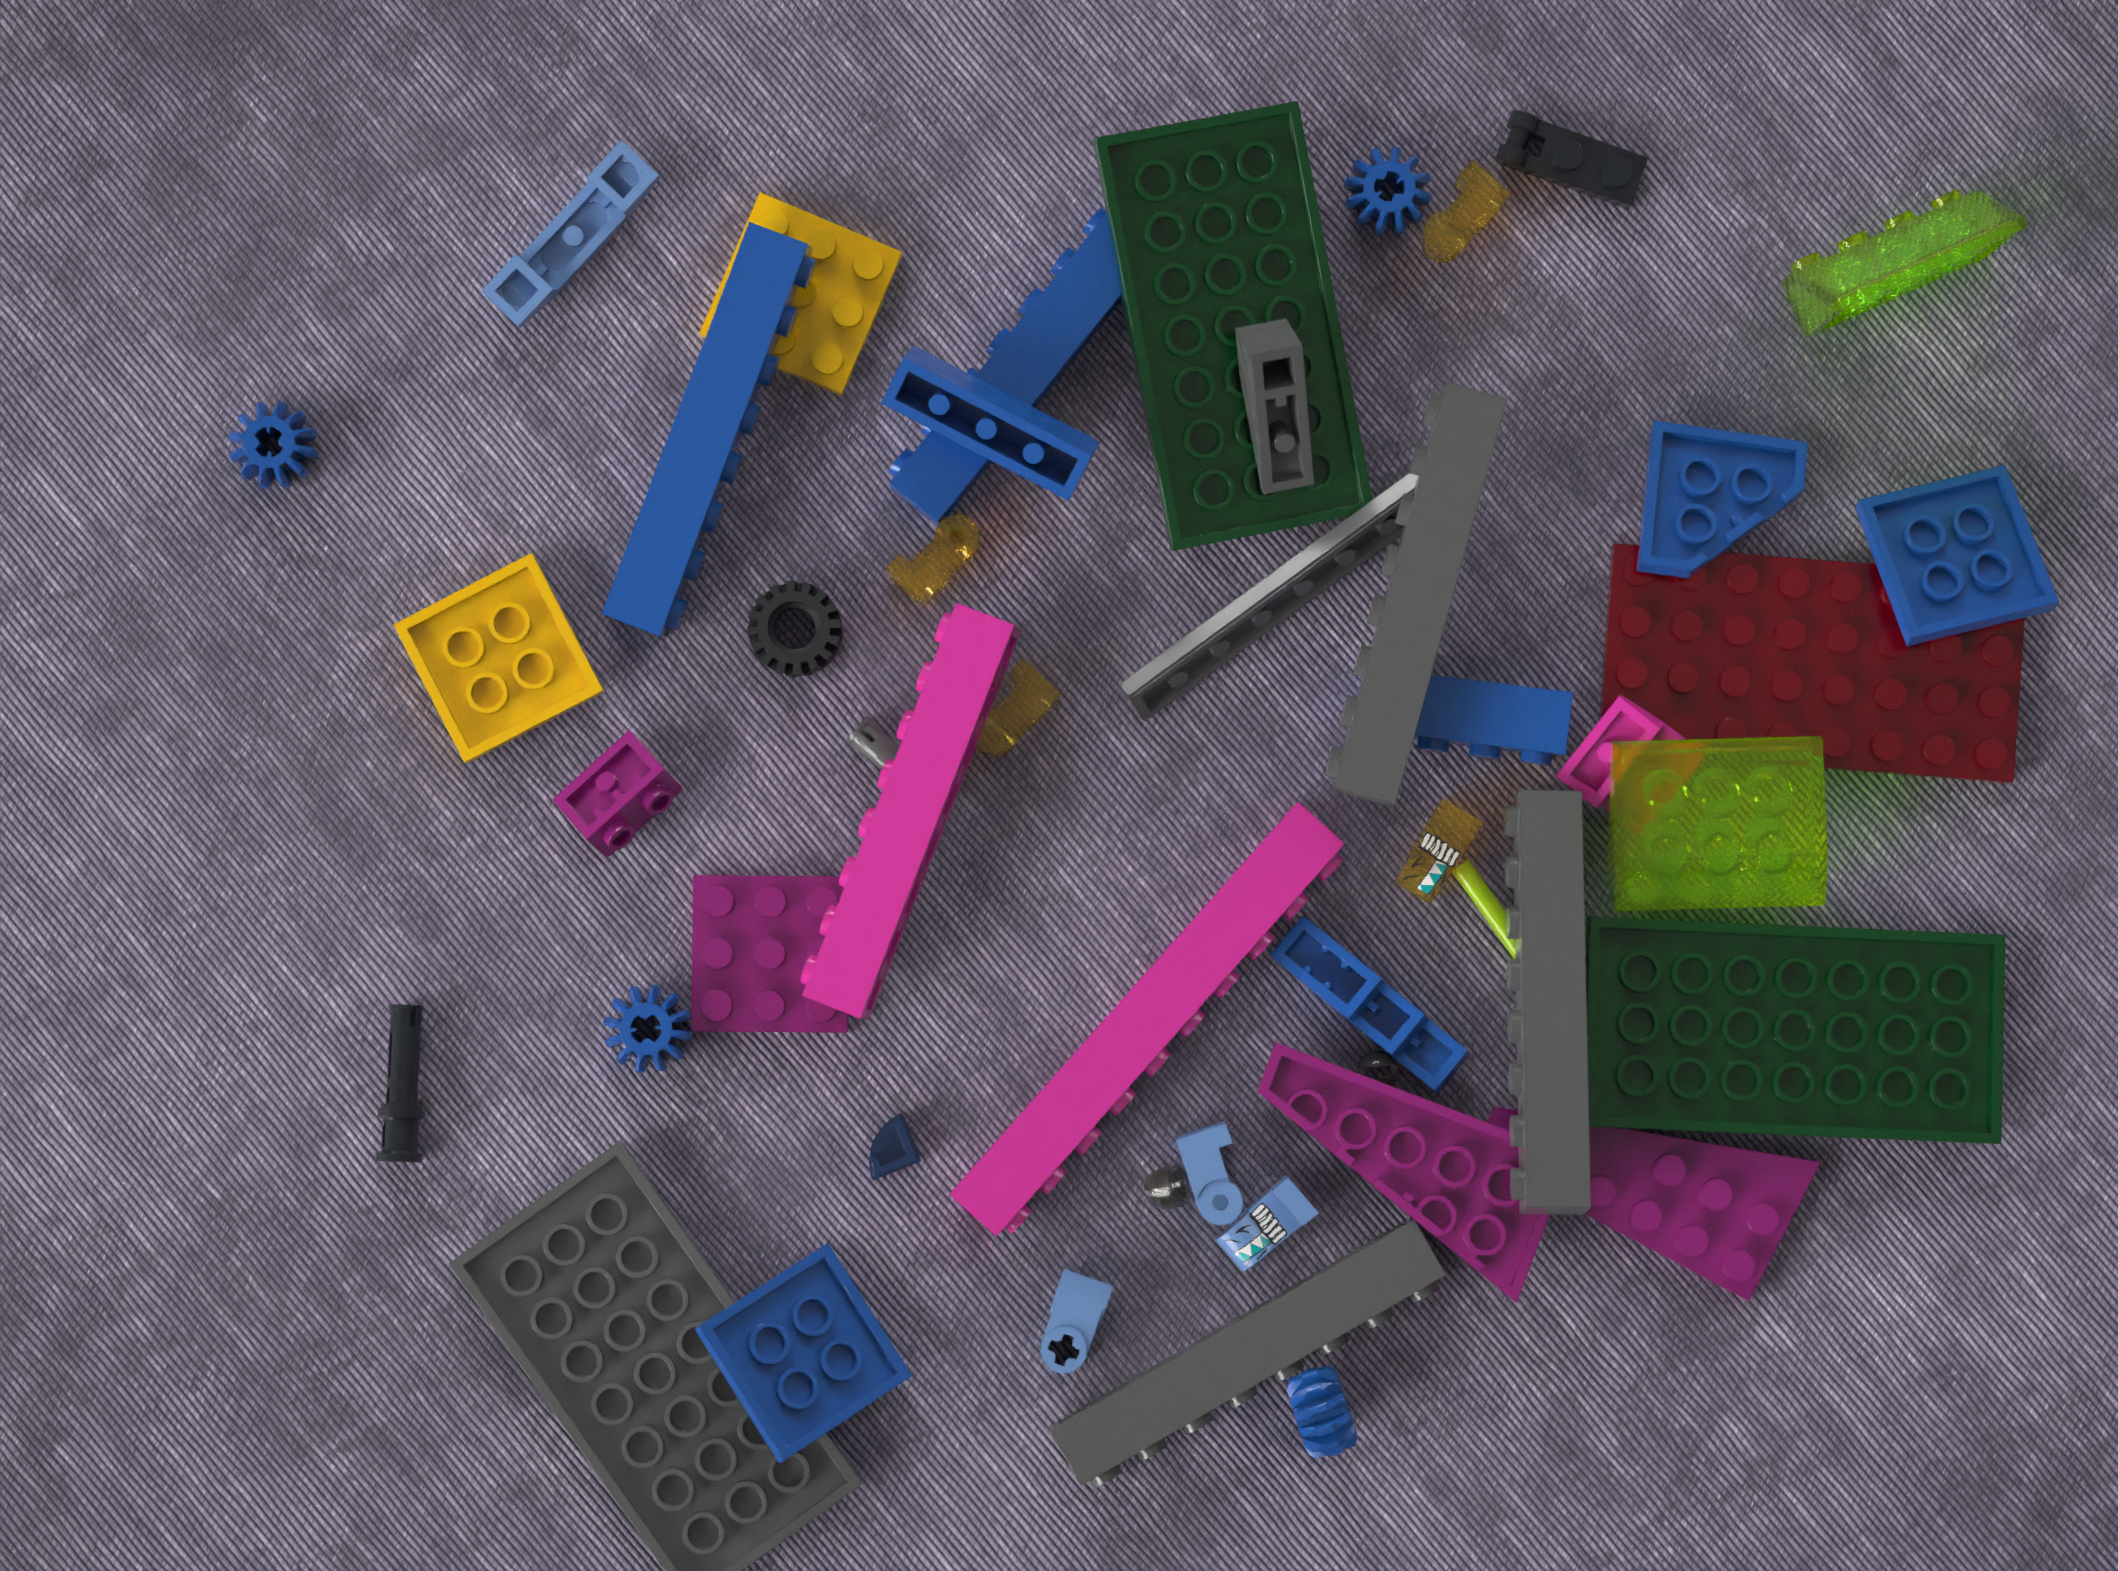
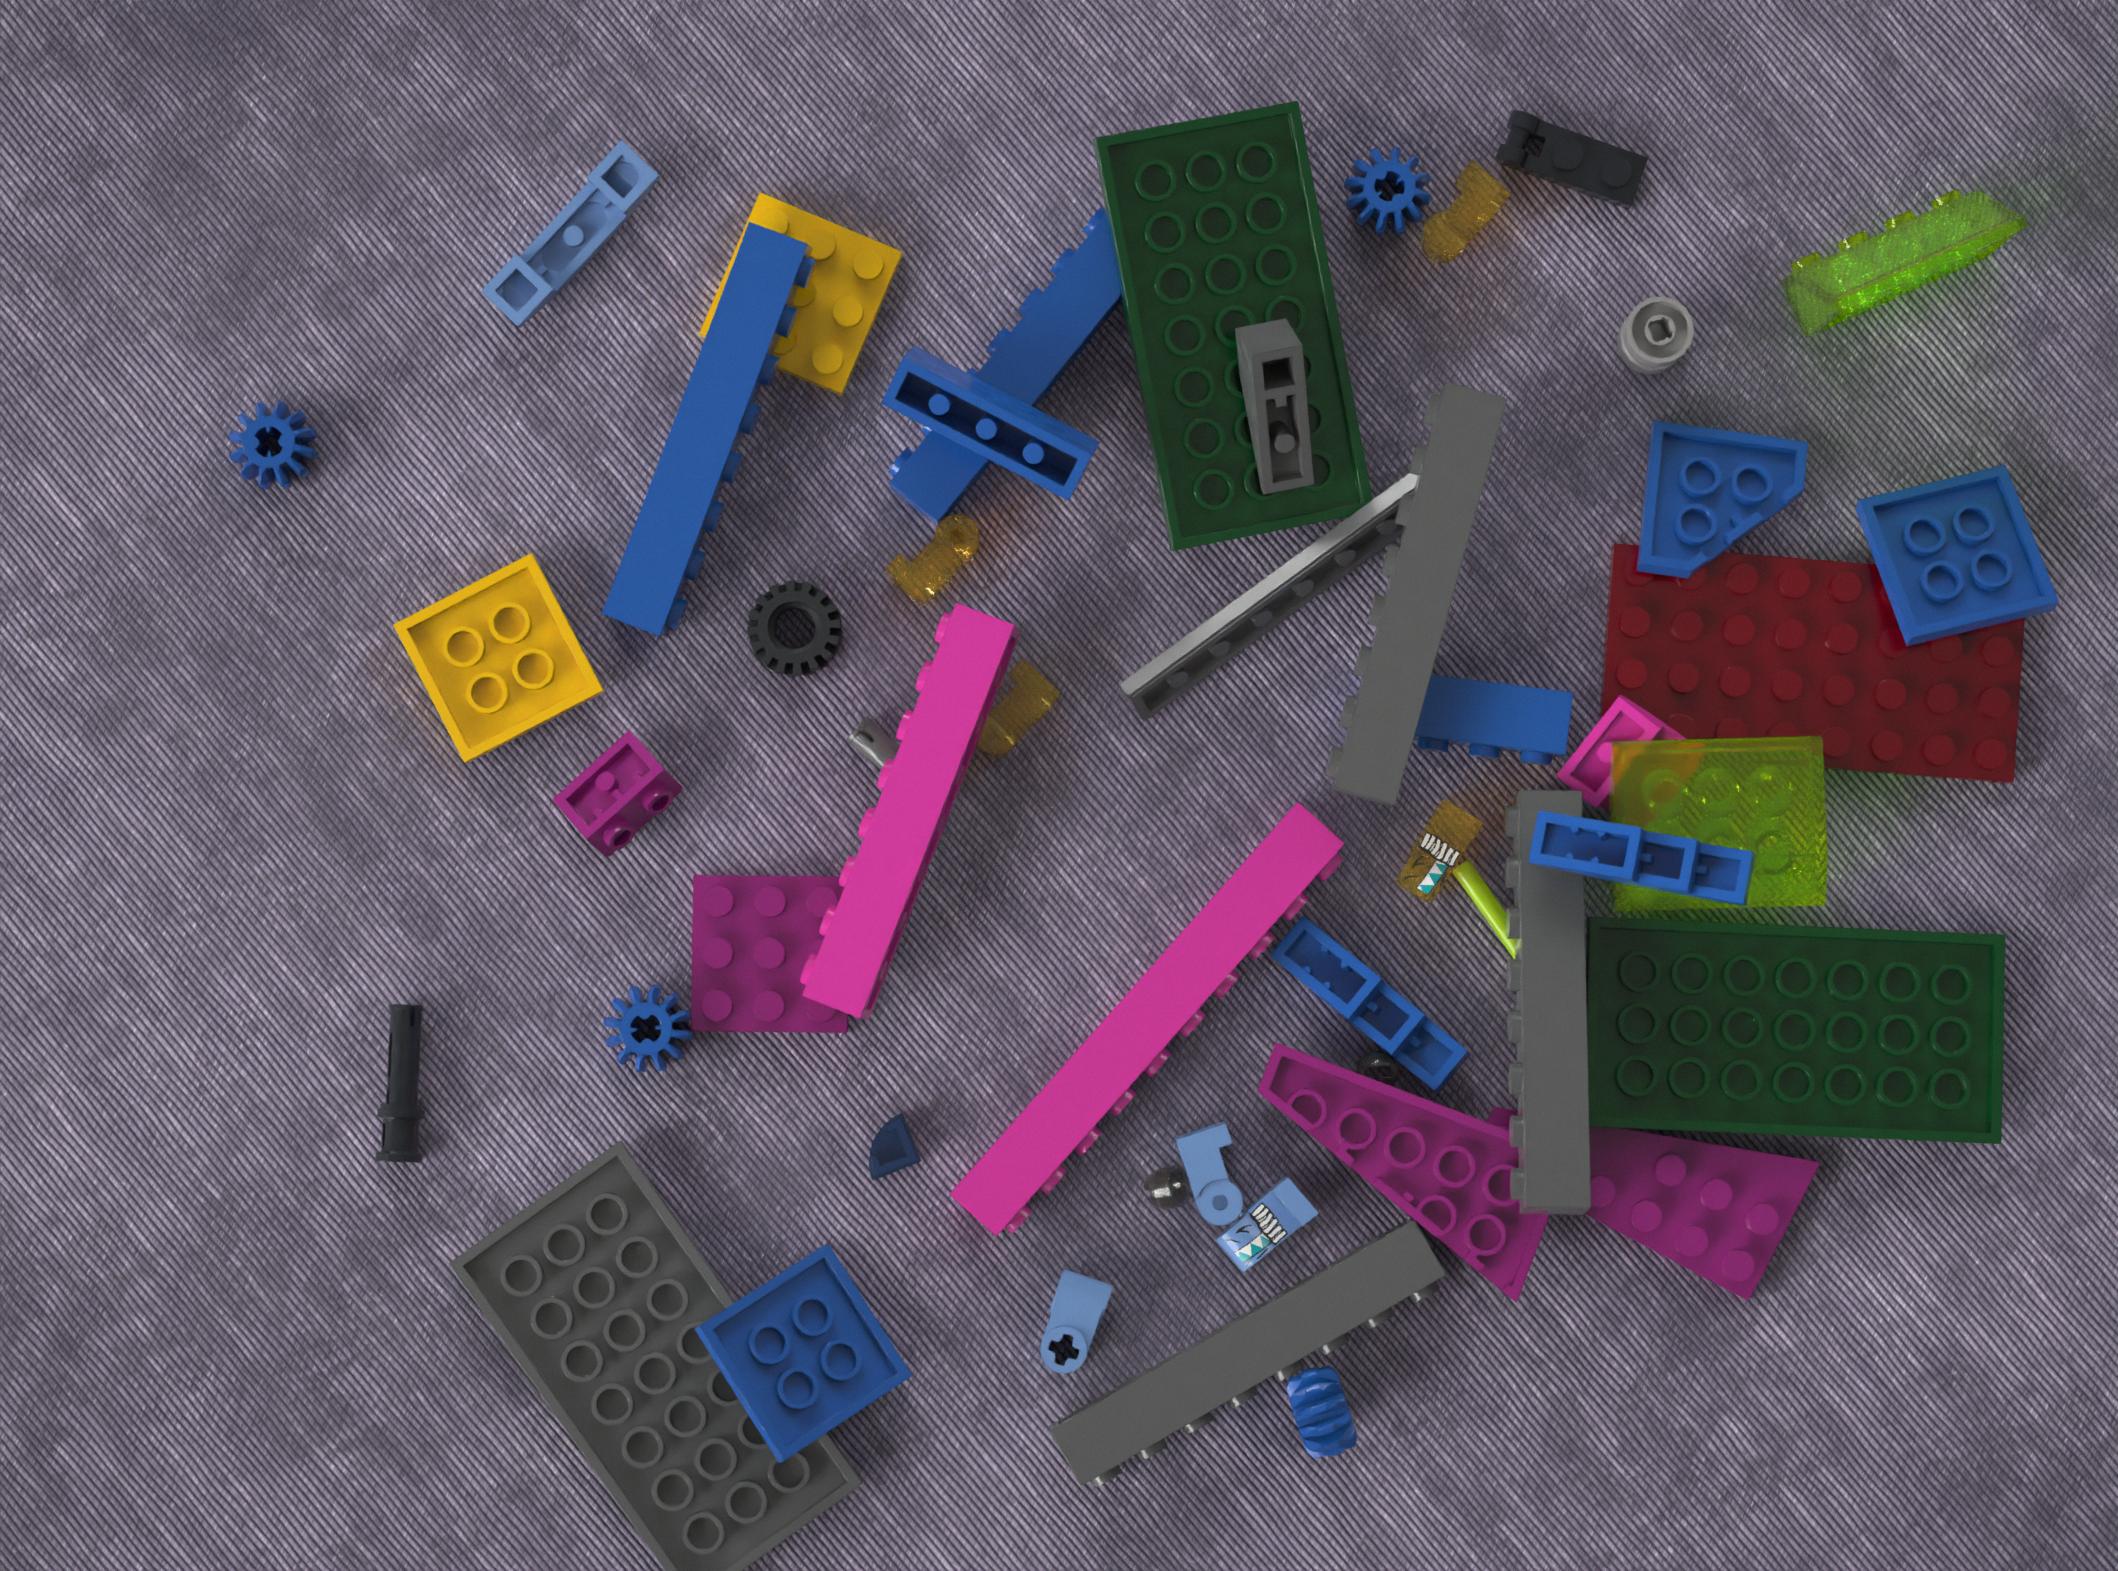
none -> blue slope [1528,810,1756,906]
none -> light grey wheel [1617,296,1694,375]

